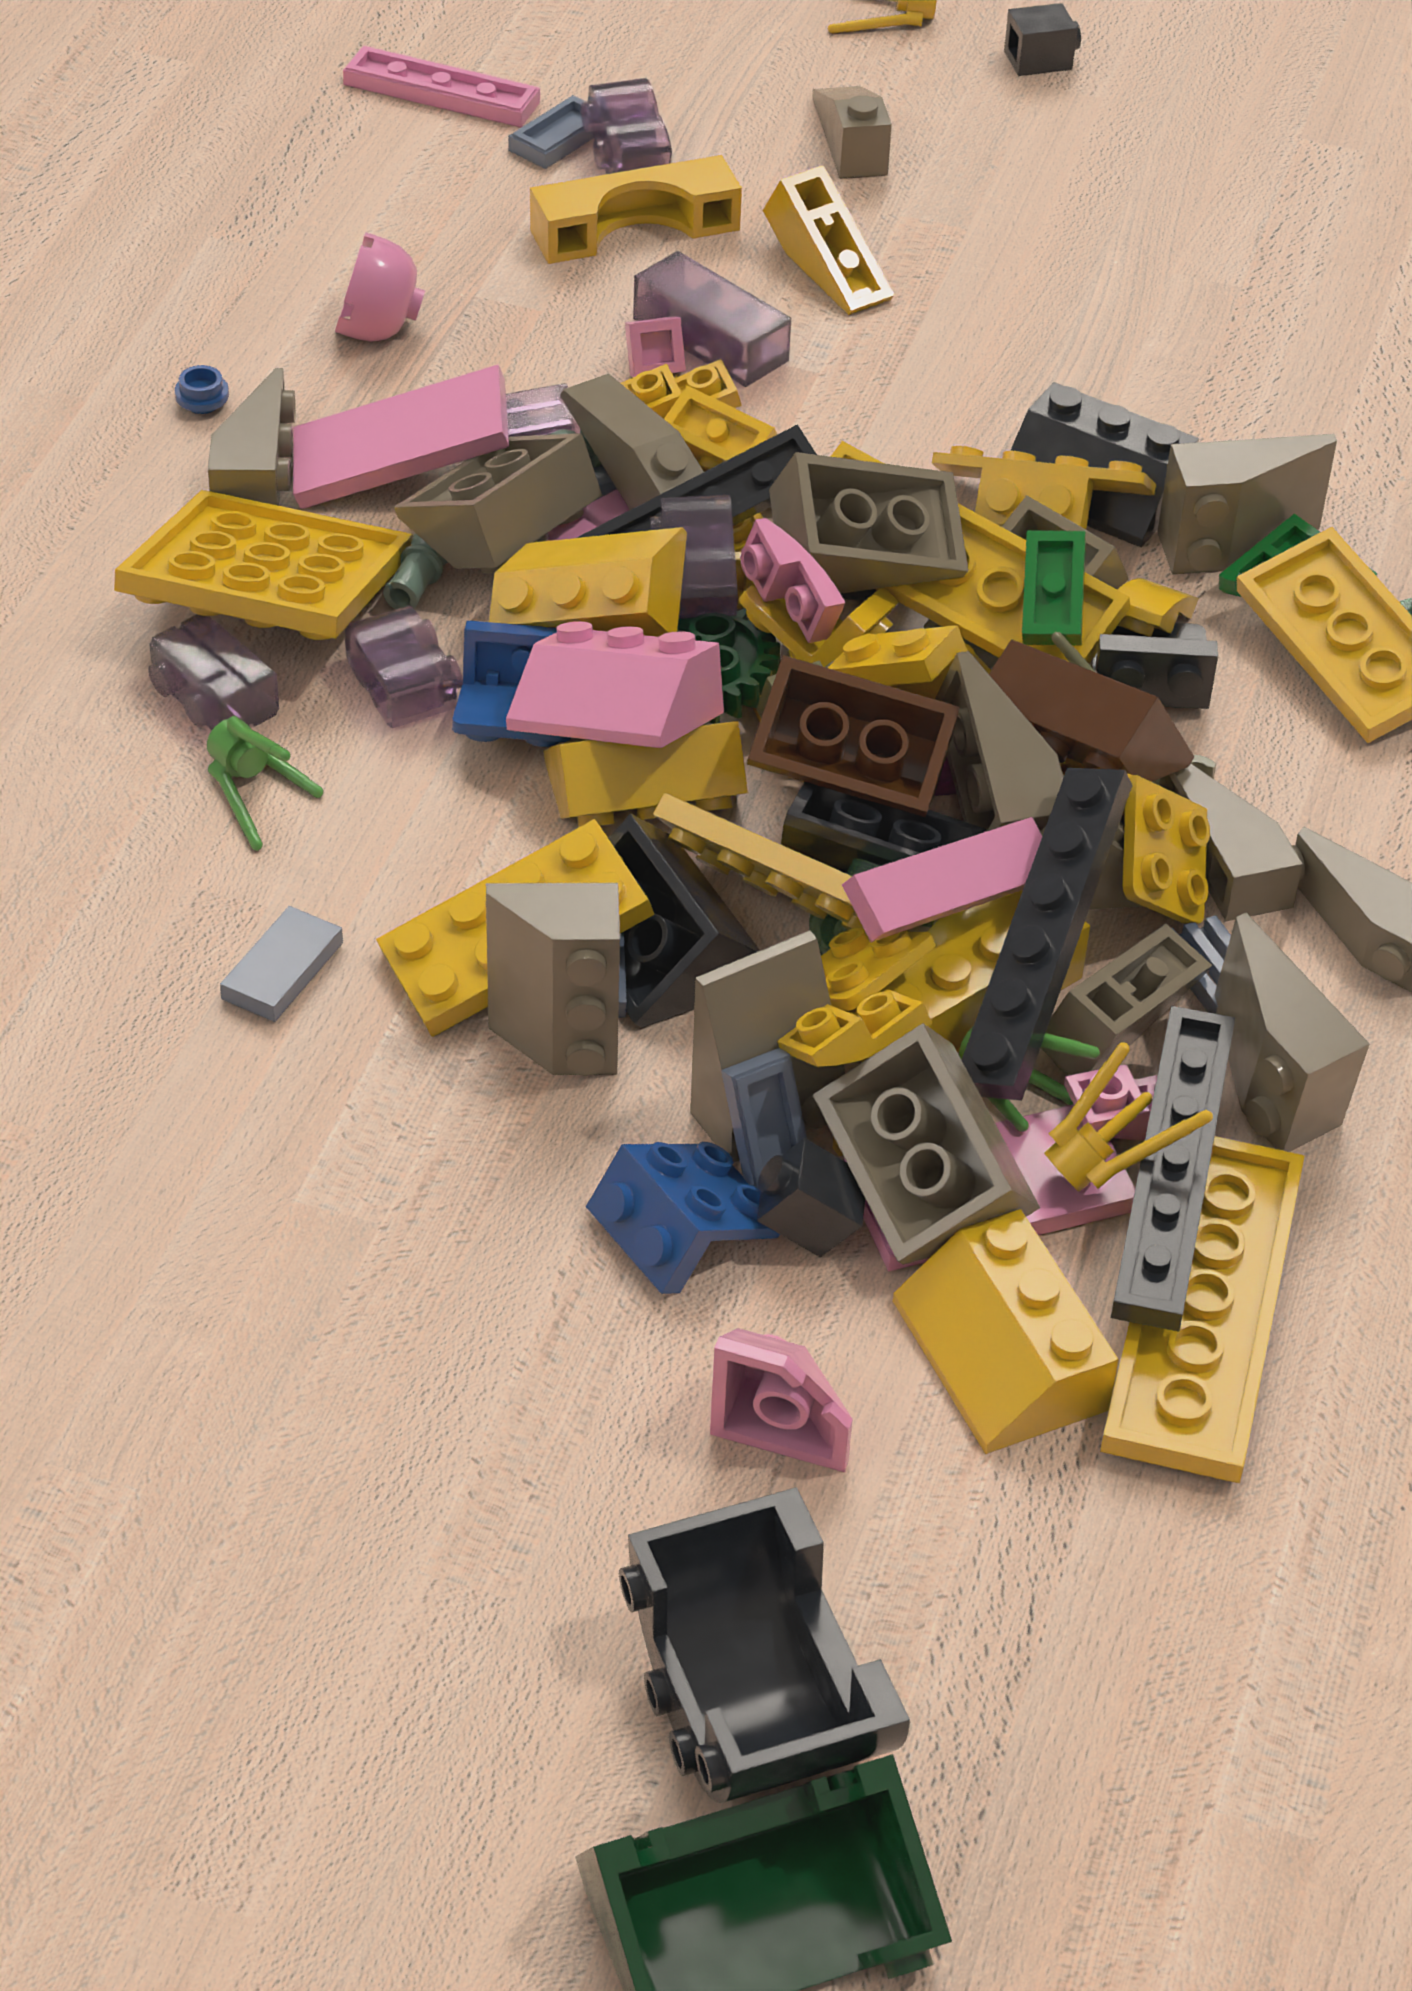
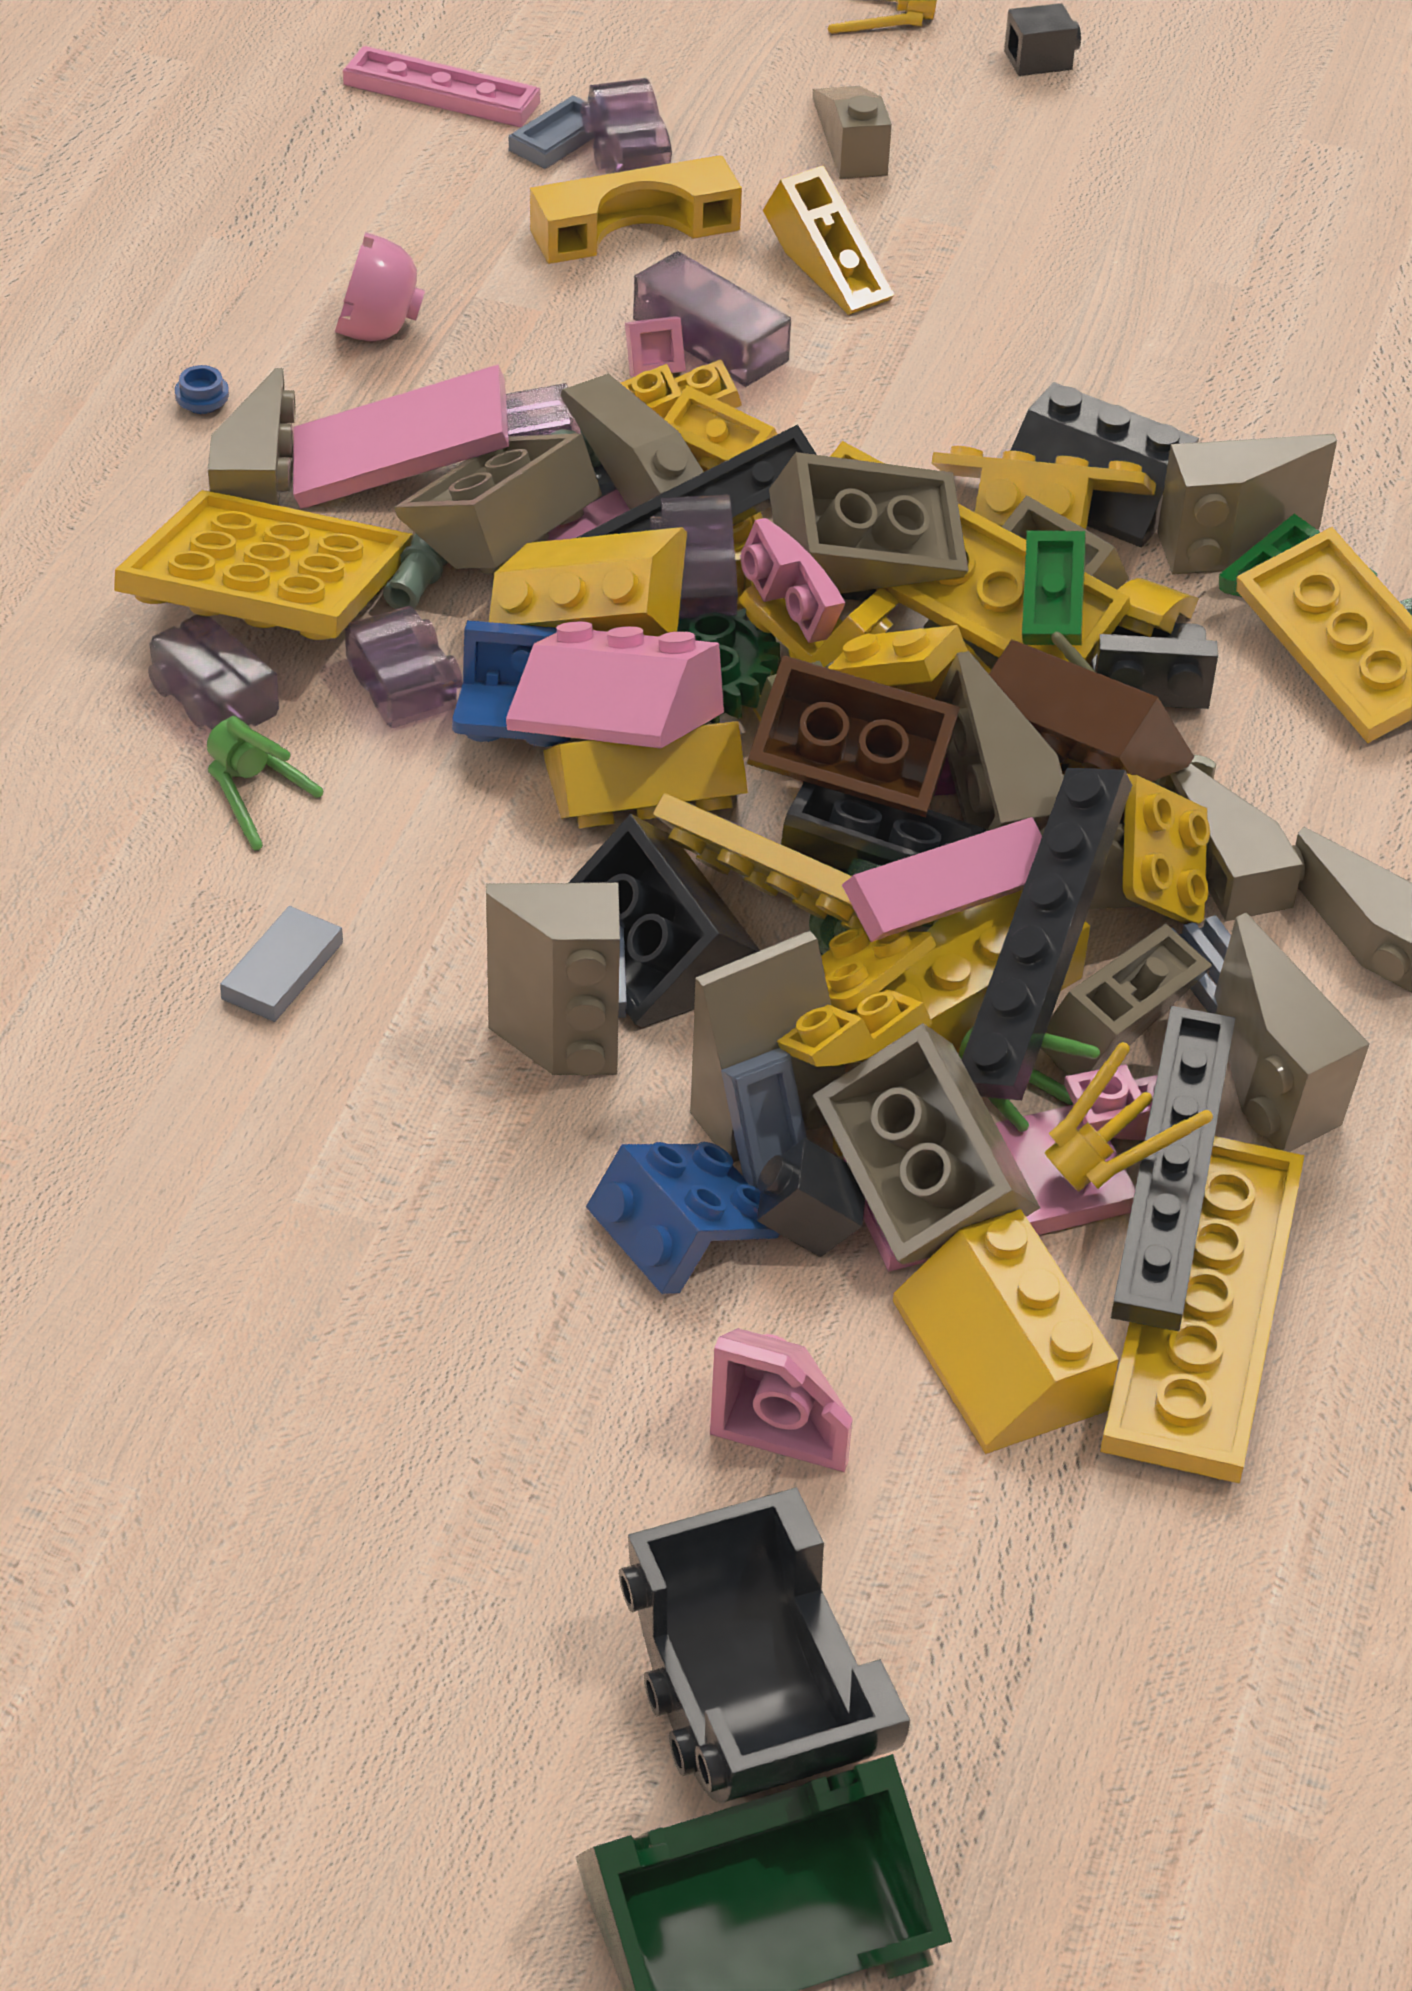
yellow plate [376,819,655,1037] -> none

